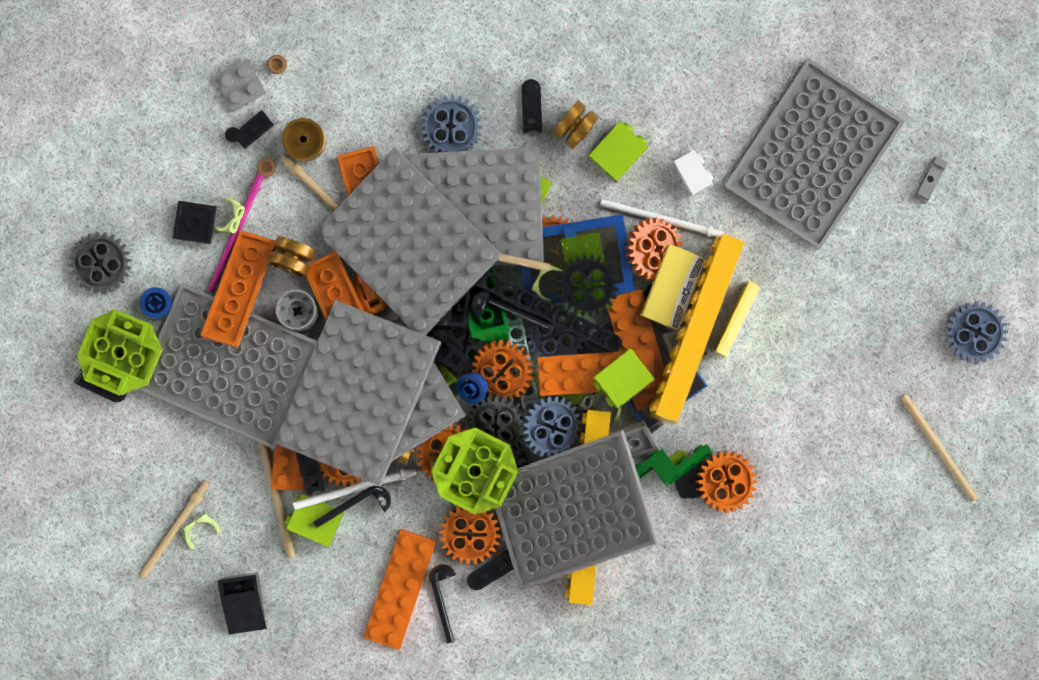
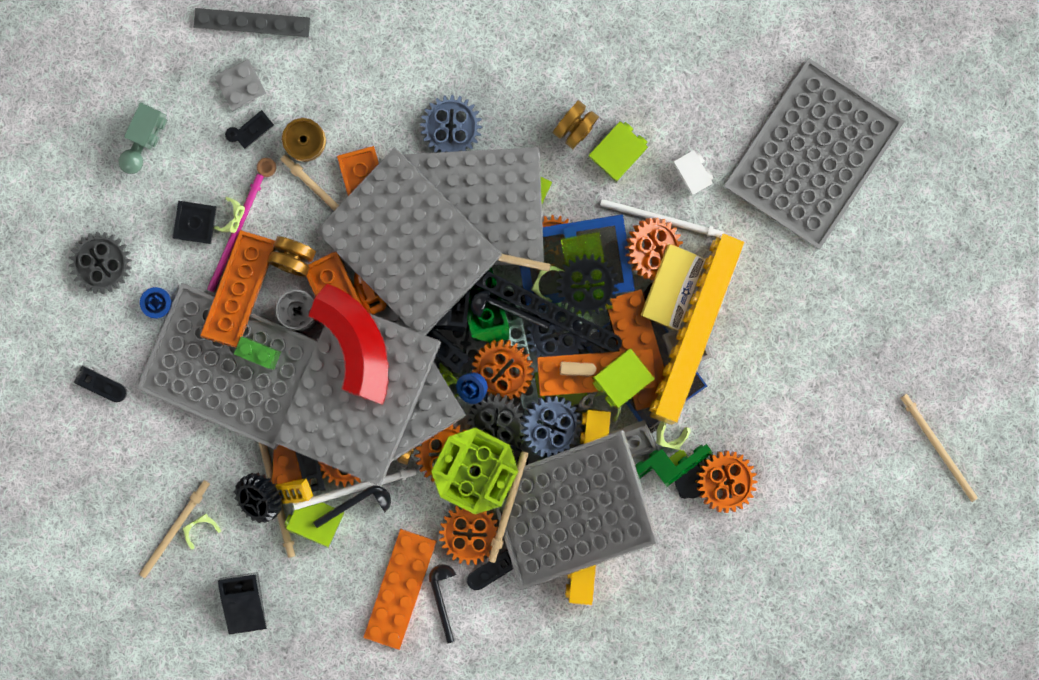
lime piece [77,309,163,395] -> none
medium nougat tile [267,55,287,75] -> none
black plate [522,79,542,133] -> none
light yellow slope [713,281,760,357] -> none
light grey piece [914,157,948,203] -> none
sand blue gear [944,301,1008,364] -> none
none -> sand green brick [118,102,168,174]
none -> dark grey plate [194,8,311,37]
none -> bright green brick [234,336,281,370]
none -> black gear [234,472,283,523]
none -> yellow slope [275,478,313,504]
none -> red brick [308,283,389,405]
none -> tan bar [488,451,529,563]
none -> tan bar [560,362,596,376]
none -> yellowish green cap [655,421,690,450]

